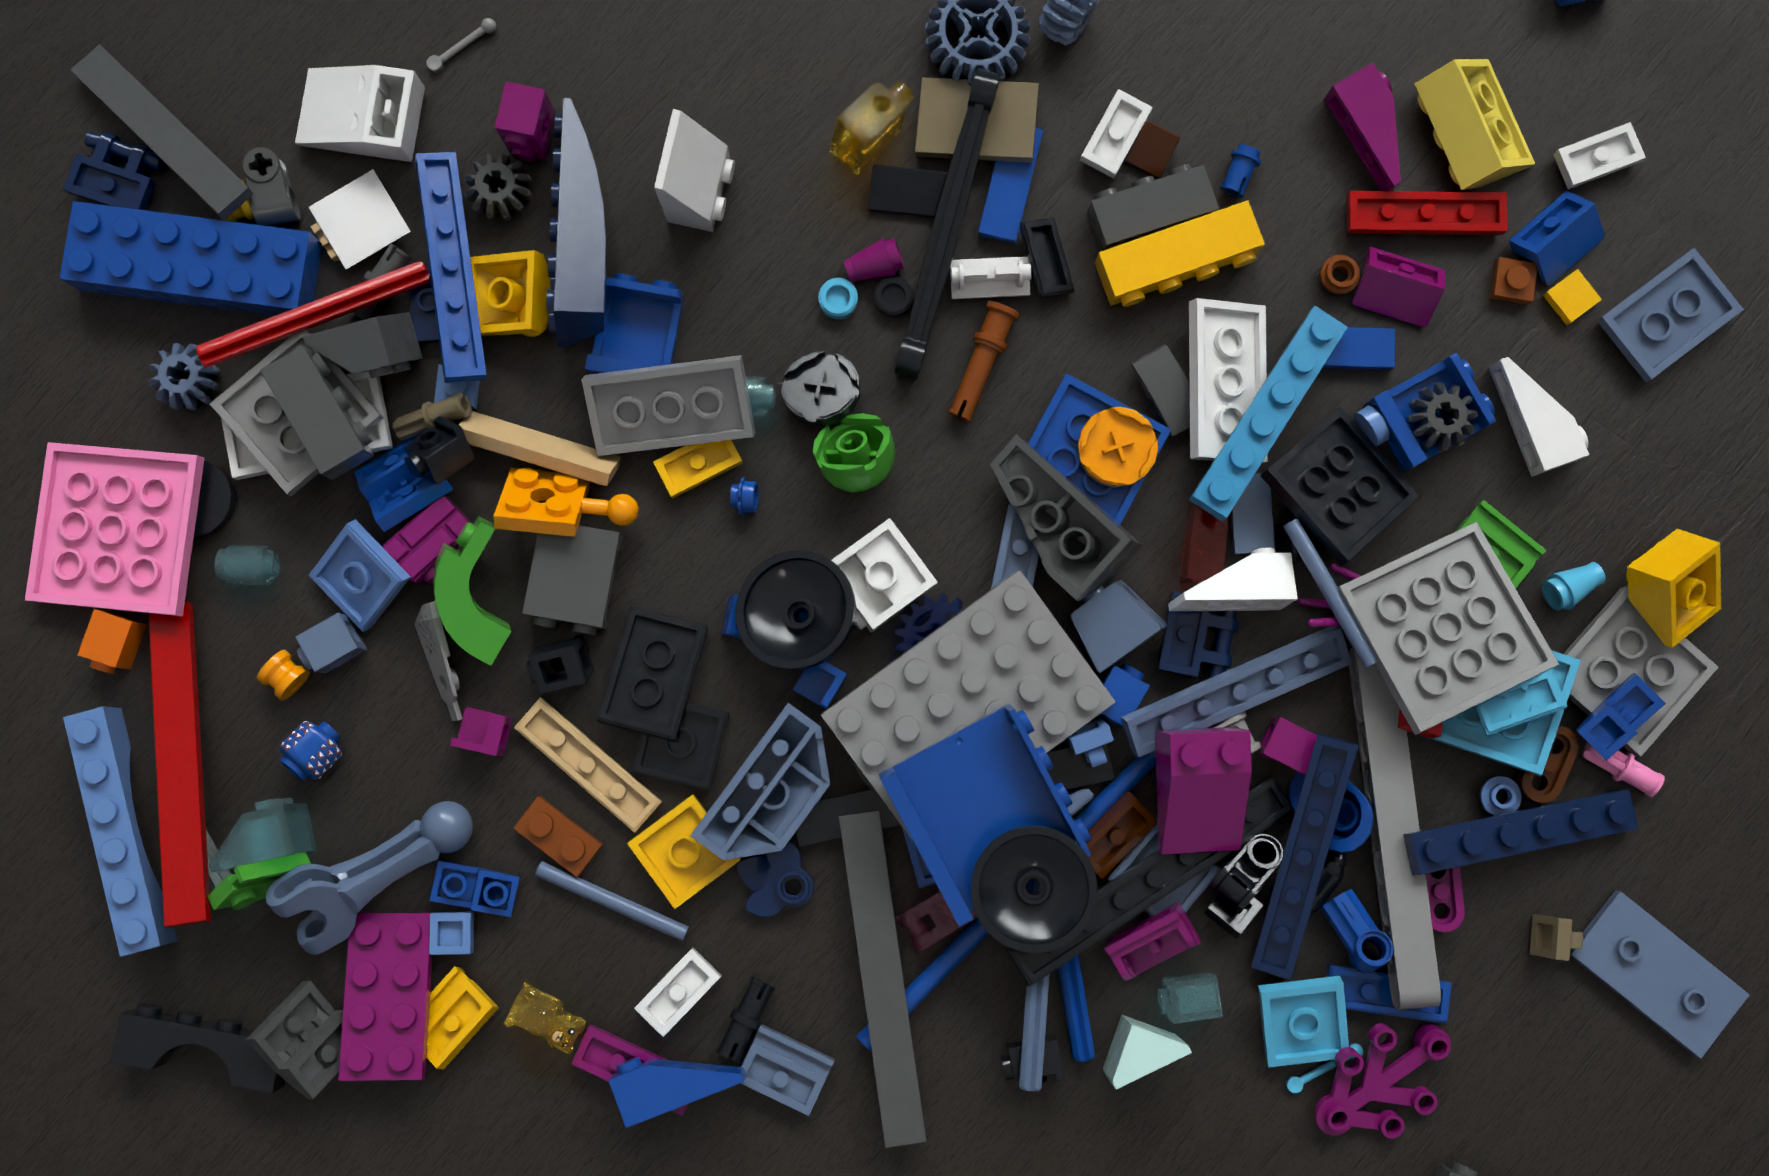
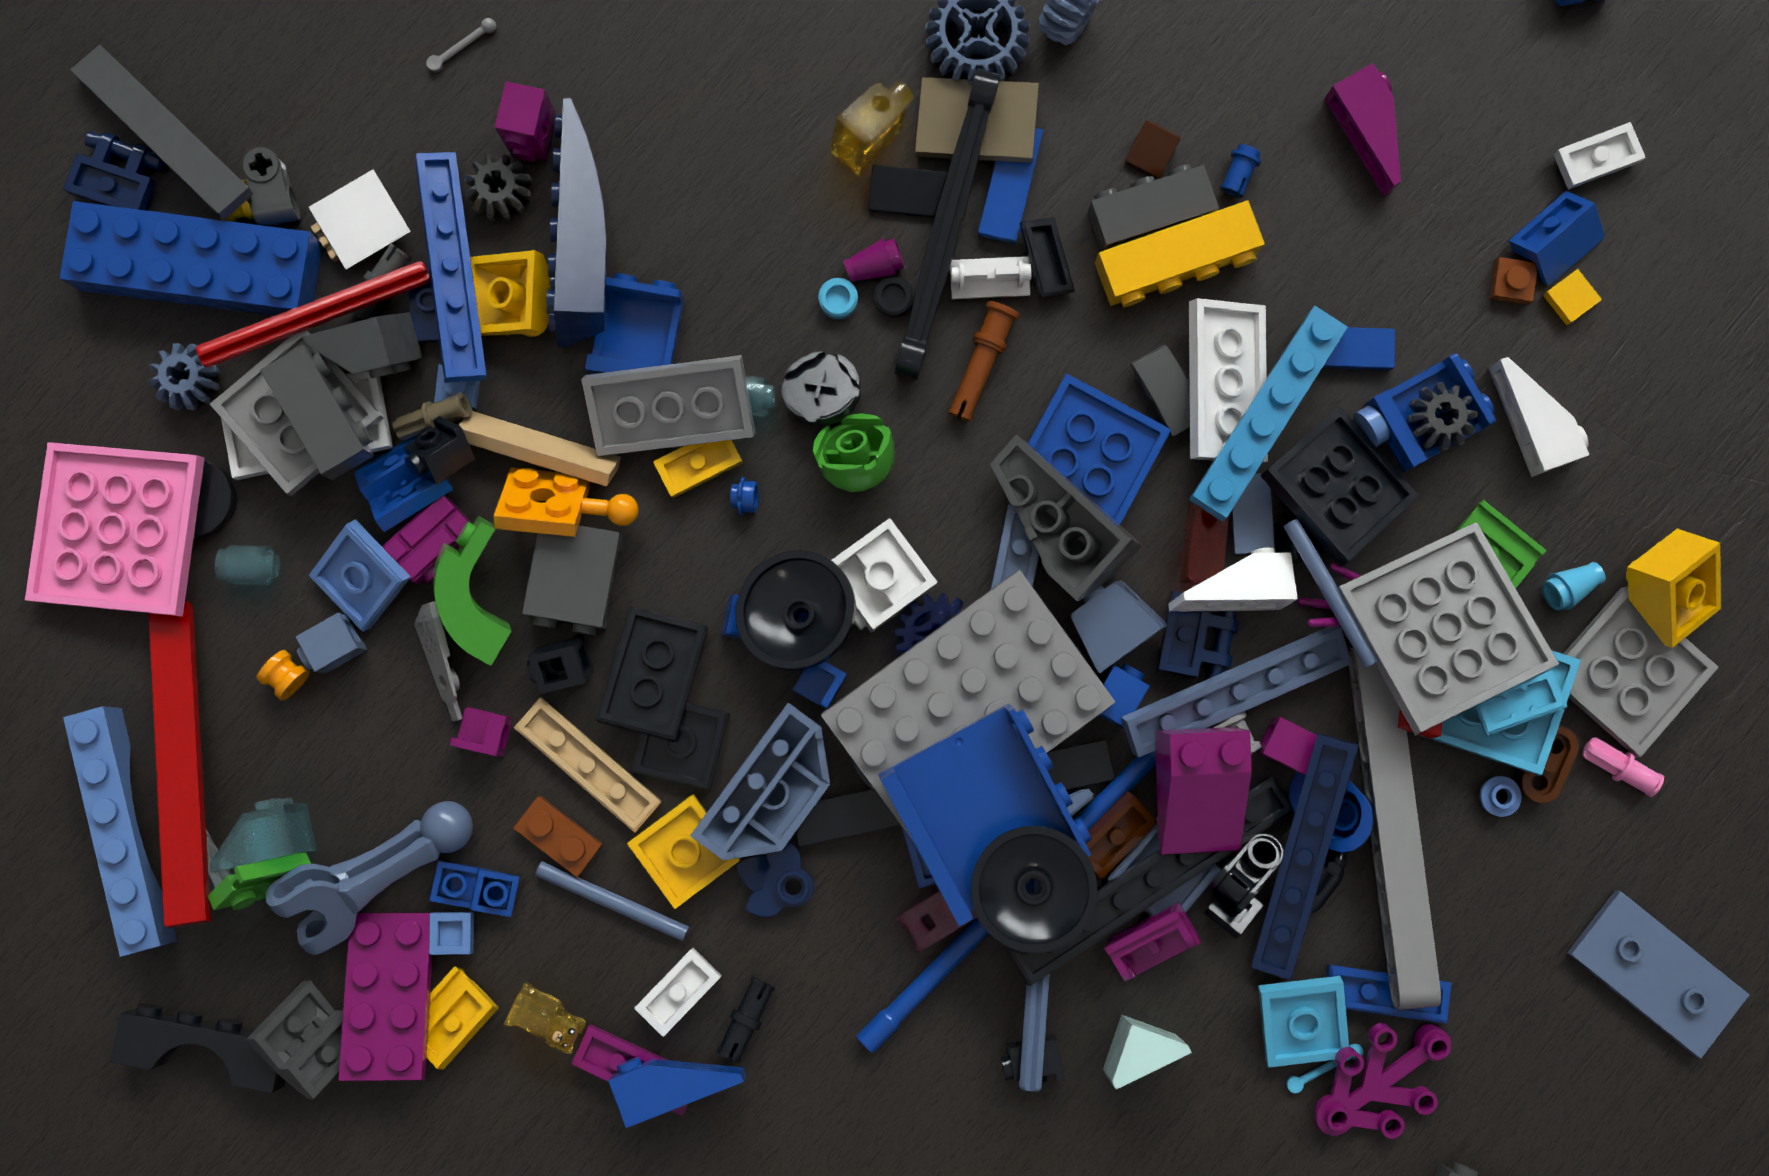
orange brick [77,609,147,674] -> none
blue head [279,721,342,782] -> none
white slope [295,65,425,162] -> none
white slope [654,109,735,232] -> none
sand blue plate [741,1024,835,1116] -> none
dark grey tile [839,811,927,1148] -> none
blue axle [1058,954,1095,1062] -> none
medium blue tile [1066,718,1114,768] -> none
light orange tile [1077,406,1158,488] -> none
white plate [1080,89,1153,179] -> none
clear light blue brick [1158,972,1223,1024] -> none
dark orange plate [1320,255,1360,295] -> none
blue piece [1320,889,1393,973] -> none
red plate [1346,191,1508,235] -> none
magenta panel [1352,246,1445,327] -> none
dark blue plate [1403,789,1639,875] -> none
light yellow slope [1414,59,1535,190] -> none
magenta plate [1426,866,1465,932] -> none
dark tan tile [1530,914,1583,961] -> none
blue slope [1576,673,1666,761] -> none
sand blue plate [1597,248,1744,383] -> none

